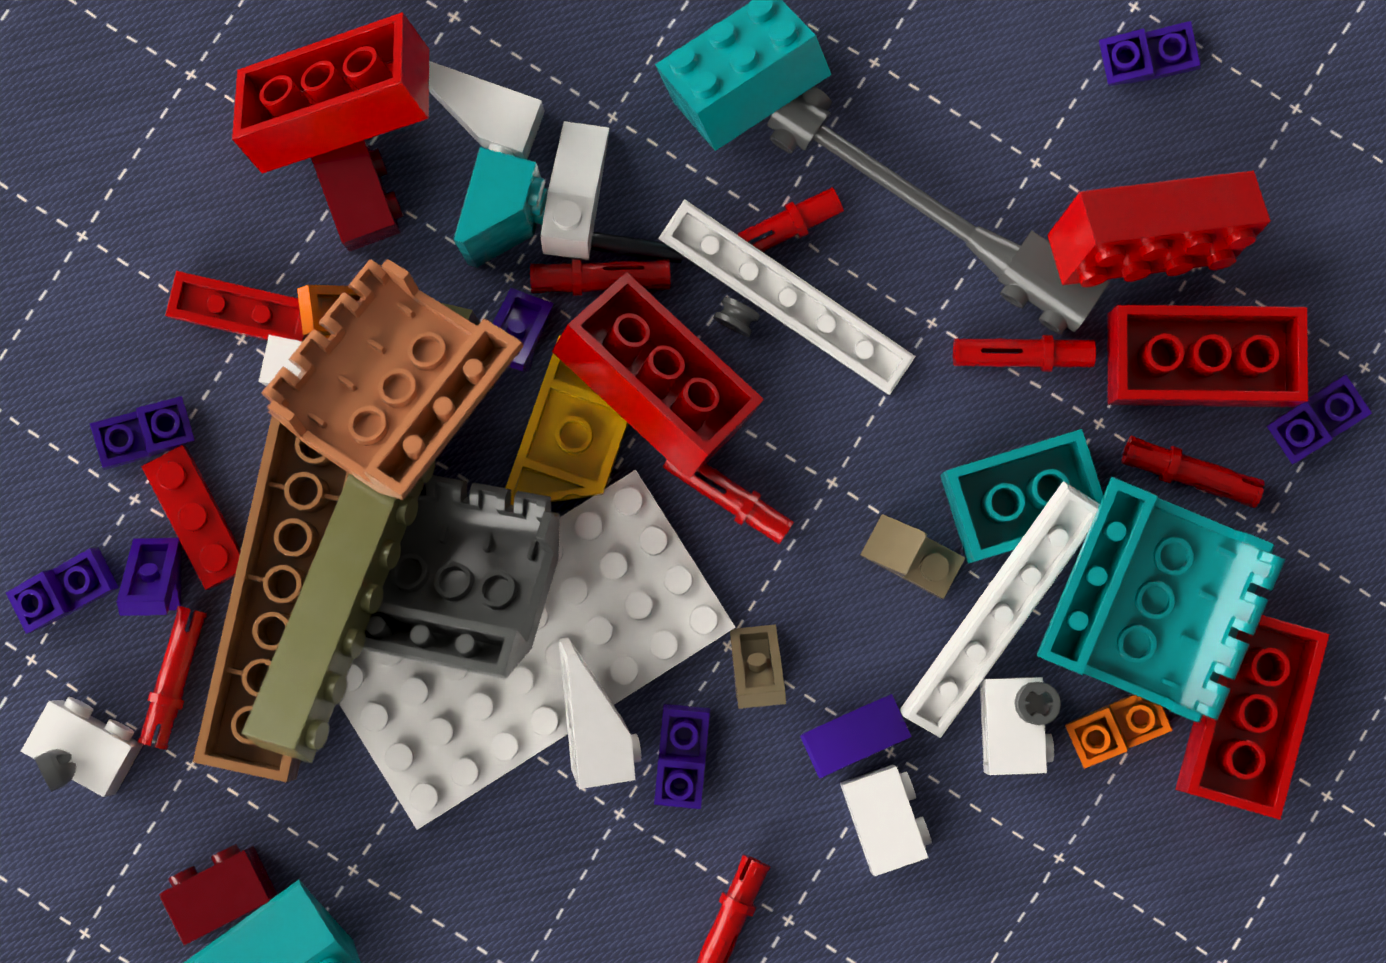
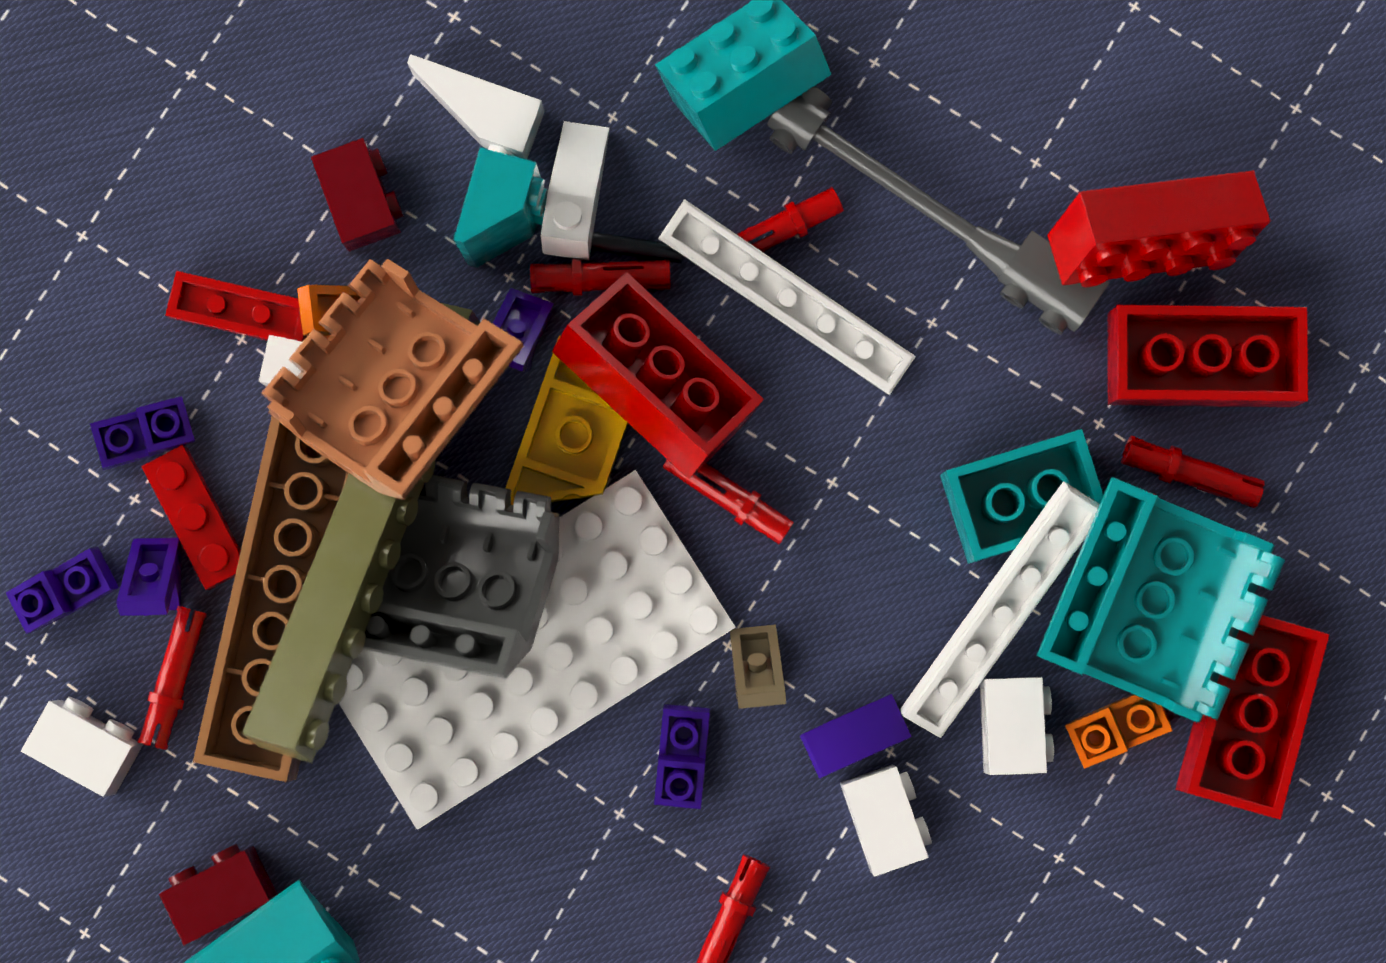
dark grey hinge [35,749,76,792] -> none
red brick [232,12,430,174] -> none
white slope [559,638,641,789] -> none
dark grey bush [713,297,760,337] -> none
dark tan slope [860,514,965,599] -> none
red pin [953,335,1096,372] -> none
dark grey bush [1014,682,1061,725] -> none
dark purple slope [1099,21,1201,86] -> none
dark purple slope [1266,374,1372,465] -> none

